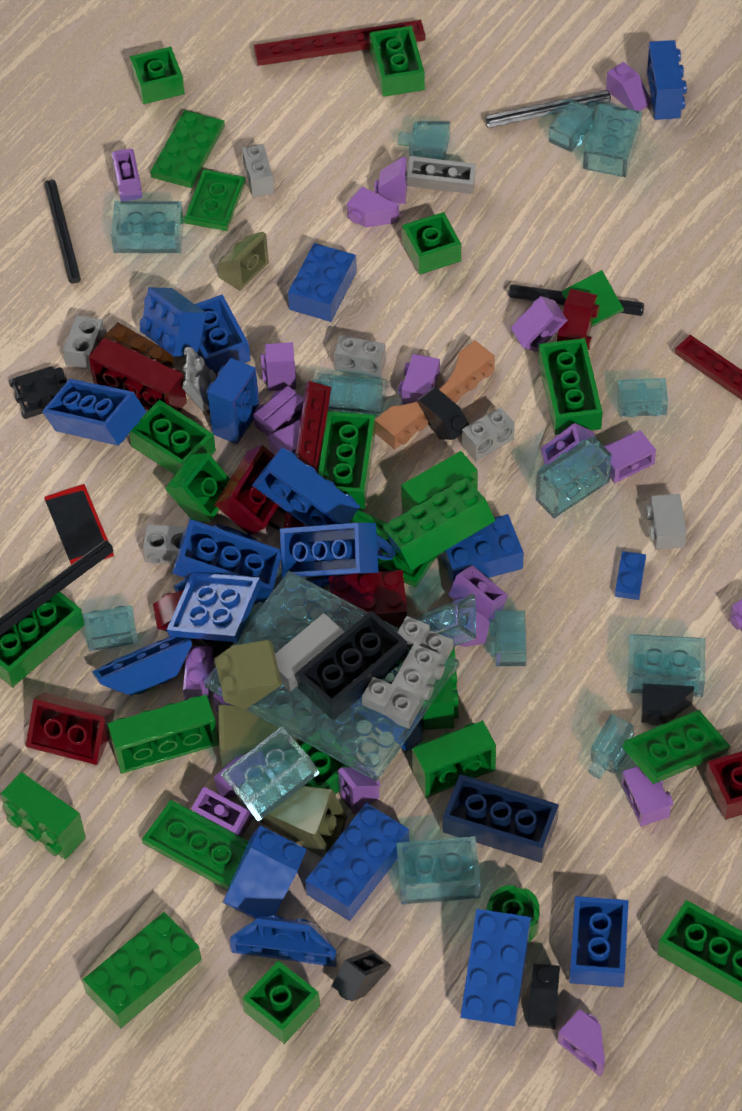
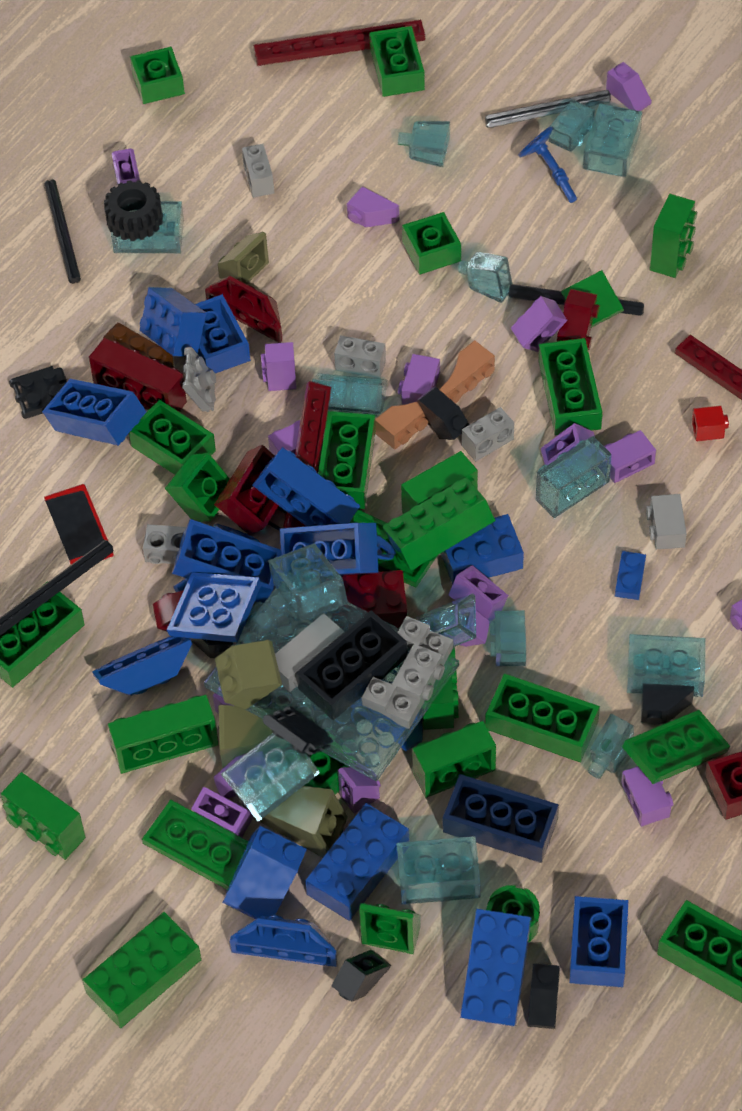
dark red slope [25,692,115,765] -> none
light grey brick [63,315,107,369] -> none
clear light blue brick [83,606,138,652] -> none
green plate [150,110,225,188] -> none
medium lavender brick [183,646,214,703] -> none
green tile [184,169,246,231] -> none
blue brick [206,358,259,444] -> none
green brick [242,960,320,1044] -> none
medium lavender brick [254,386,304,437] -> none
blue brick [288,243,357,322] -> none
medium lavender slope [375,157,407,204] -> none
light grey brick [407,156,476,194] -> none
medium lavender slope [558,1009,605,1076] -> none
clear light blue brick [617,378,668,417] -> none
blue brick [647,40,687,120] -> none
none -> black tyre [104,180,163,241]
none -> dark red wedge [205,276,283,343]
none -> black plate [263,706,333,755]
none -> clear light blue brick [268,543,348,621]
none -> green slope [359,903,421,954]
none -> clear light blue torso [458,252,512,303]
none -> green brick [485,673,600,763]
none -> blue dish [518,126,577,203]
none -> green brick [650,193,698,278]
none -> red brick [692,405,729,442]

